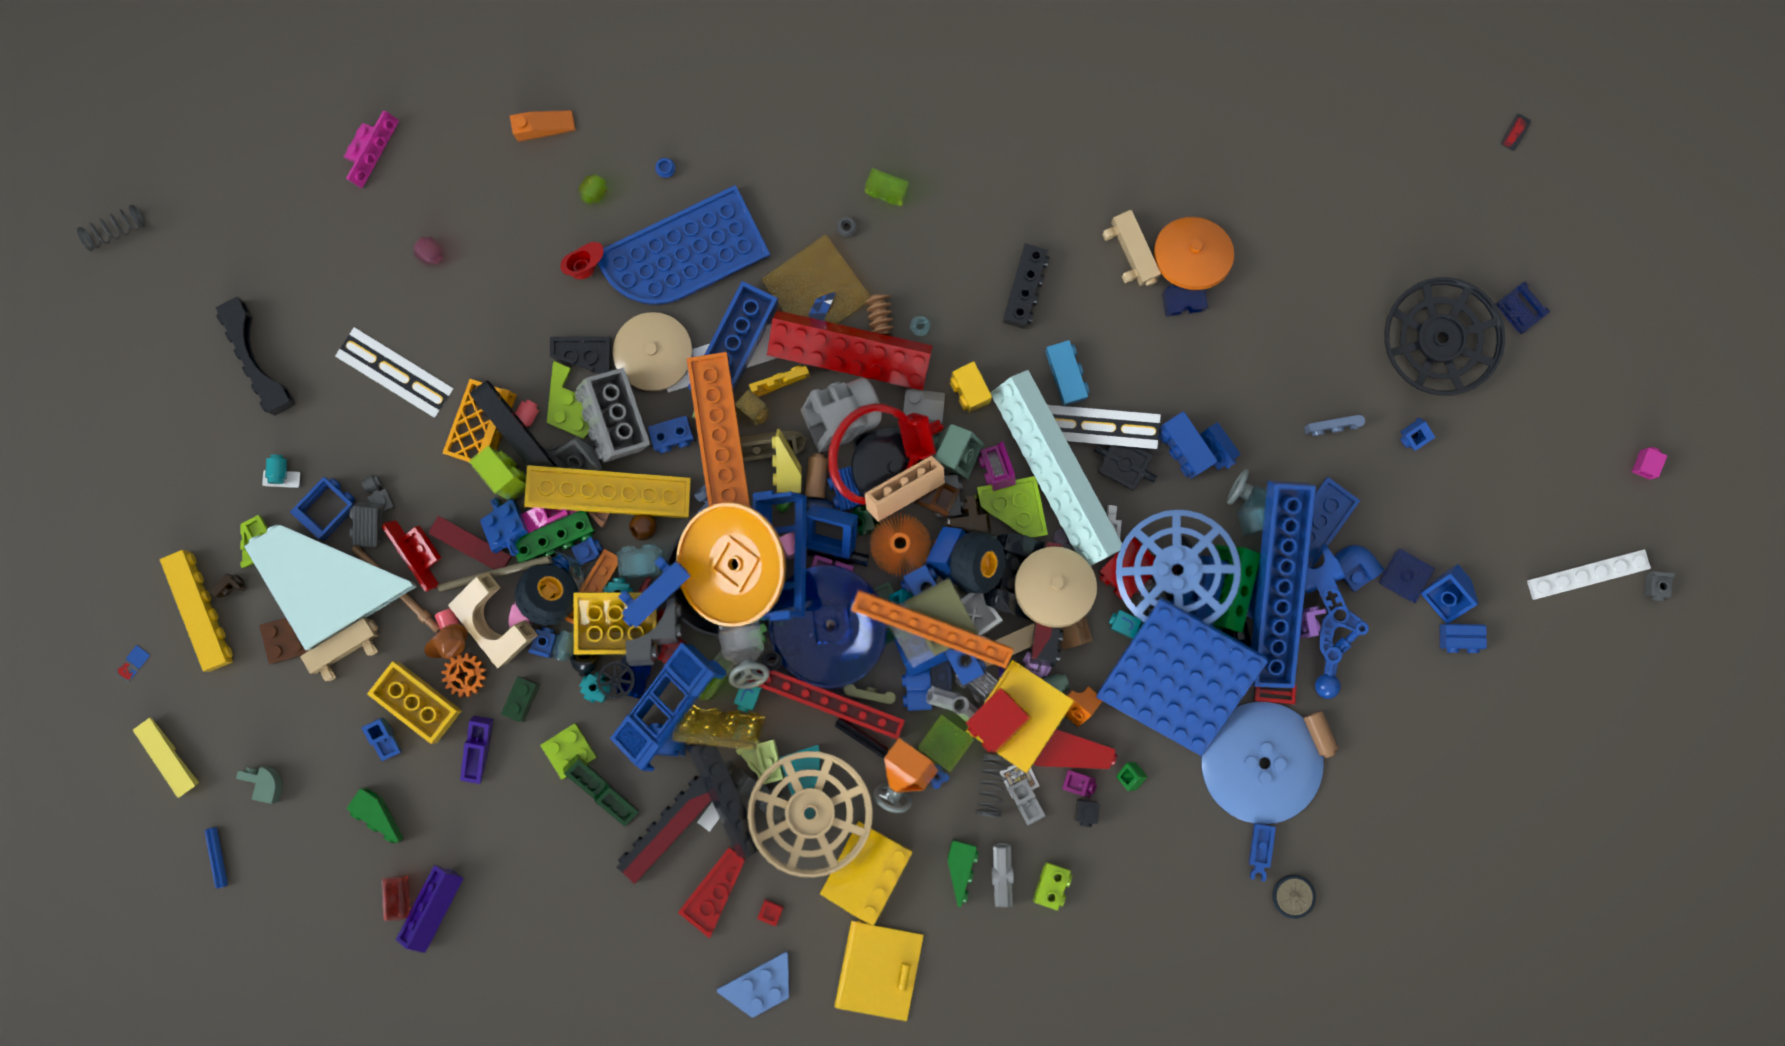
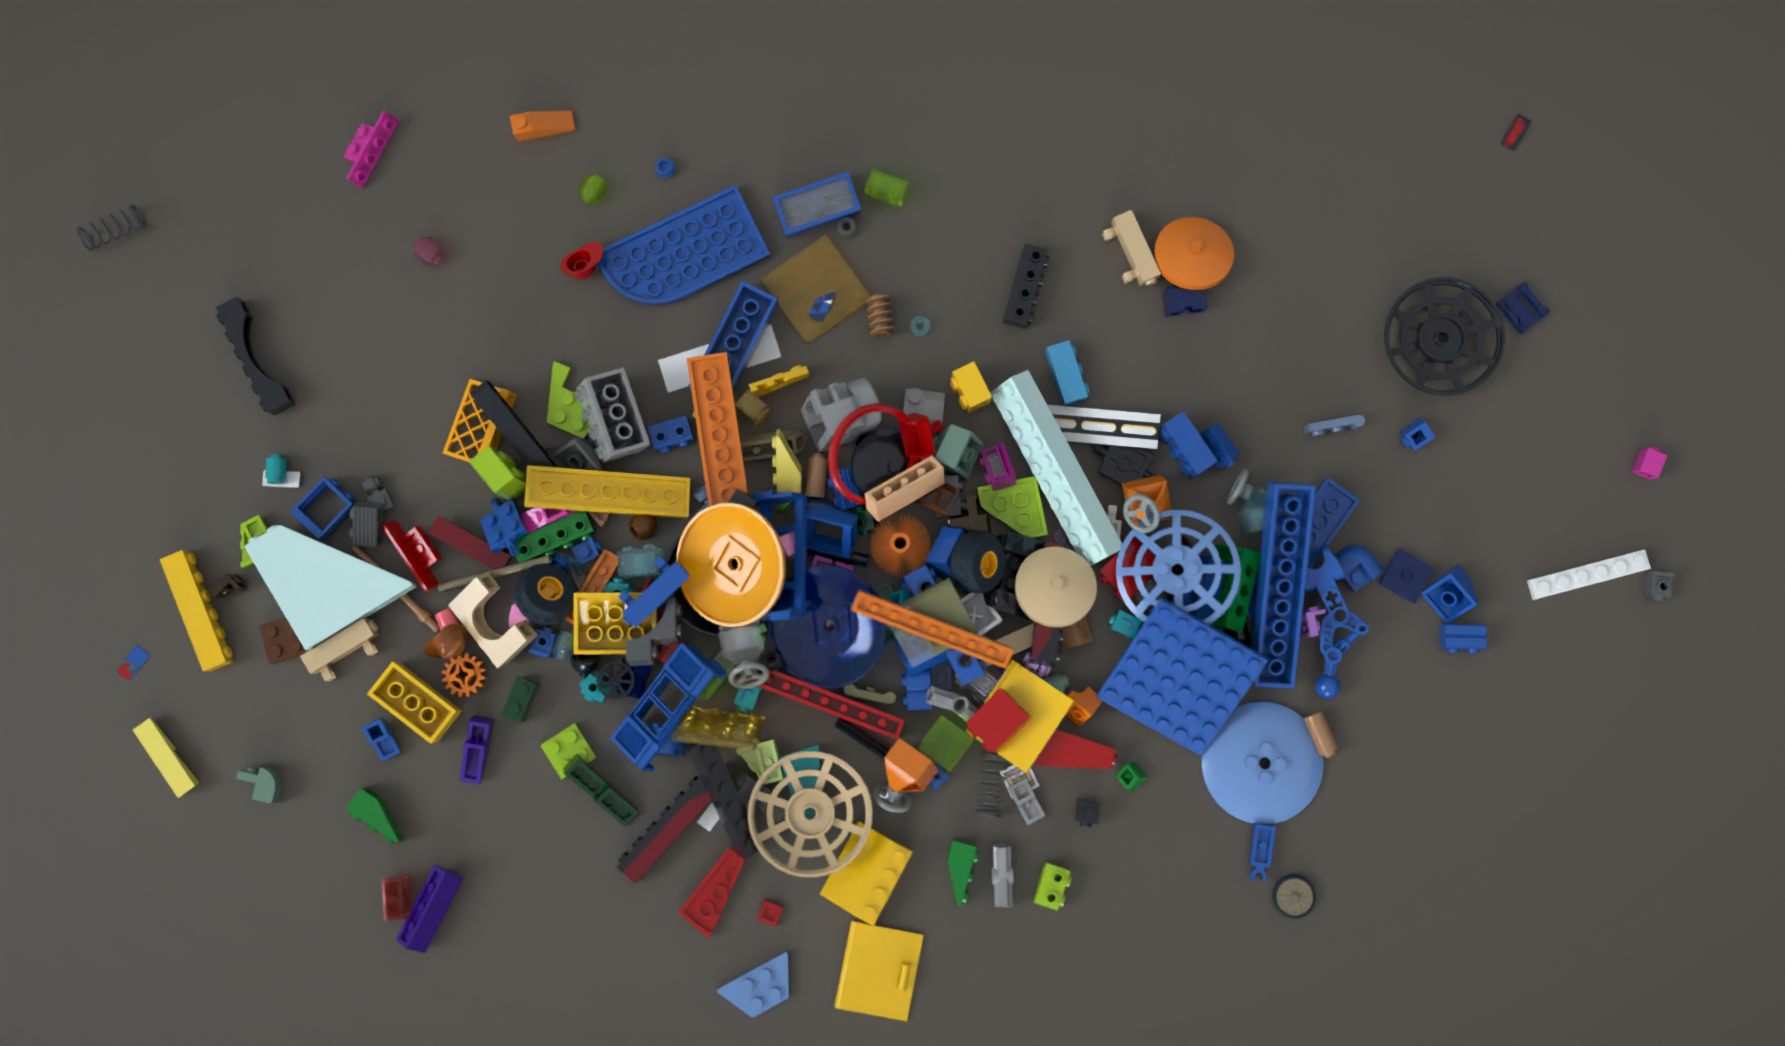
blue axle [204,827,228,888] -> none
sticker [335,327,454,418] -> none
coral brick [515,399,540,428] -> none
black wing [550,337,611,374] -> none
tan dish [613,312,693,392] -> none
red brick [767,310,933,391] -> none
magenta bracket [1062,770,1097,798] -> none
red tile [1254,684,1297,704] -> none
none -> black brick [728,489,762,512]
none -> clear brick [773,172,861,238]
none -> piece [1122,475,1172,533]

